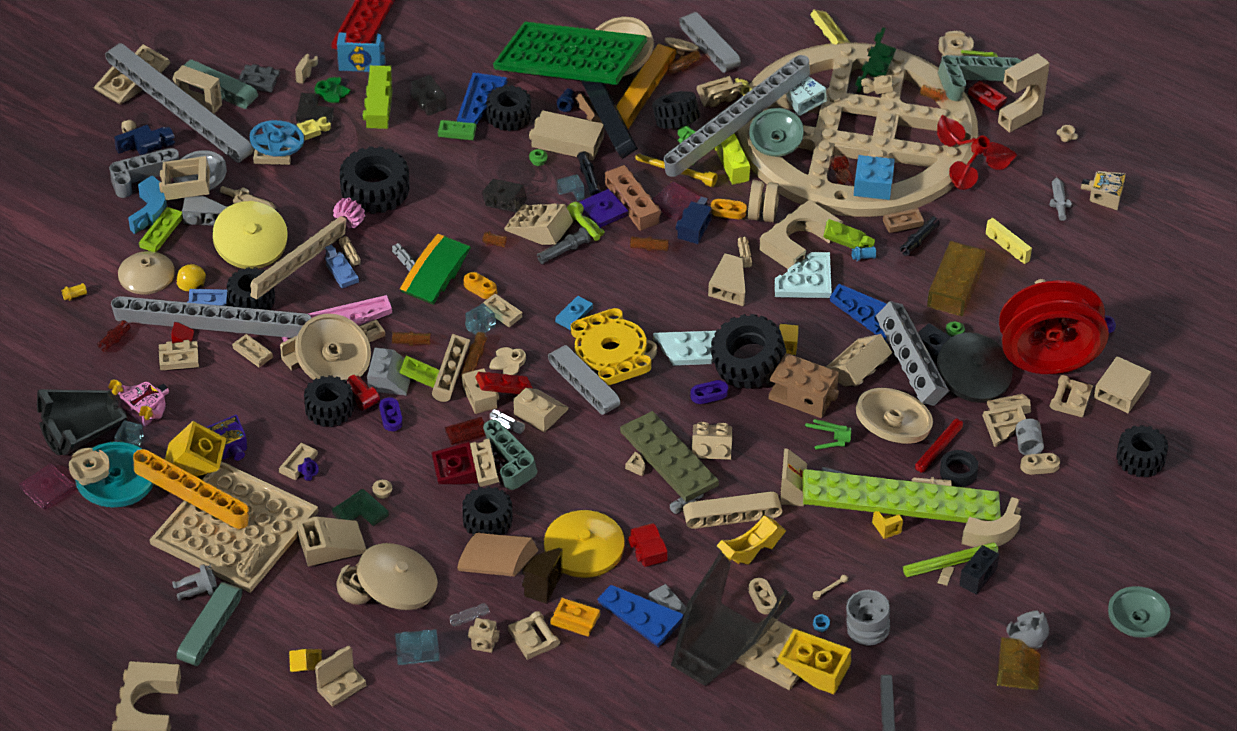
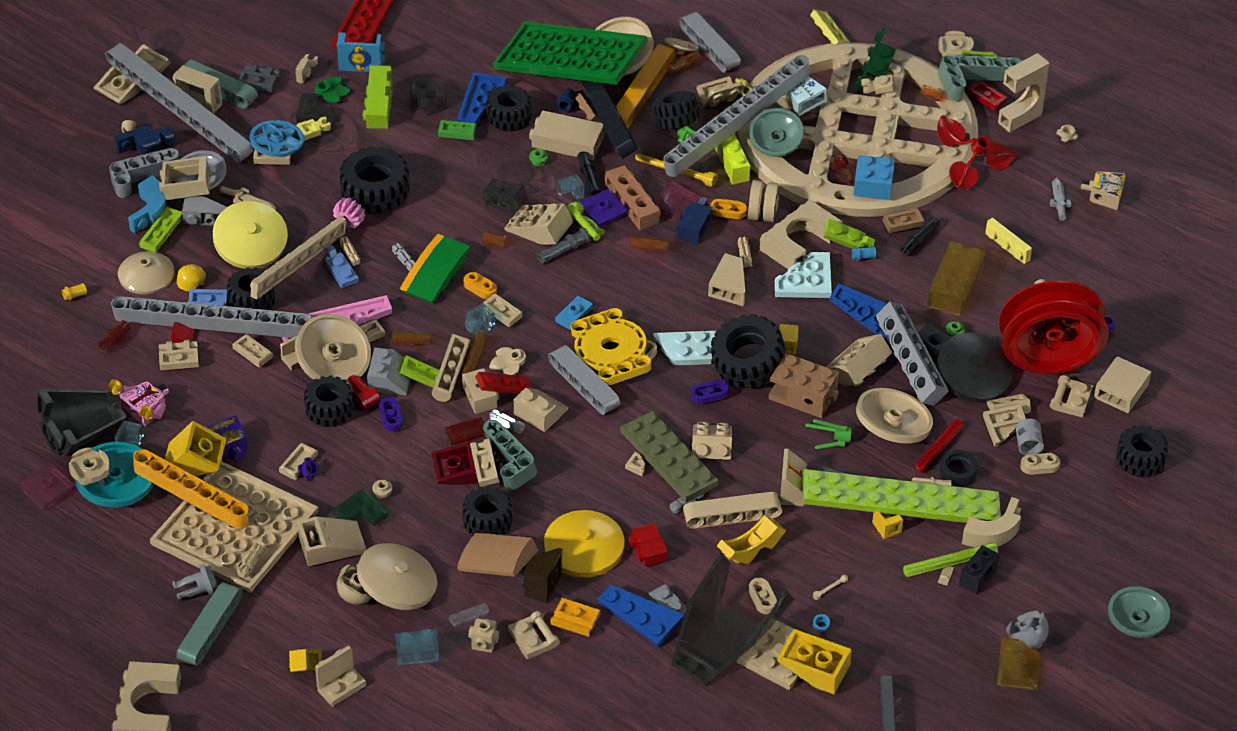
light grey wheel [846,590,890,645] -> none

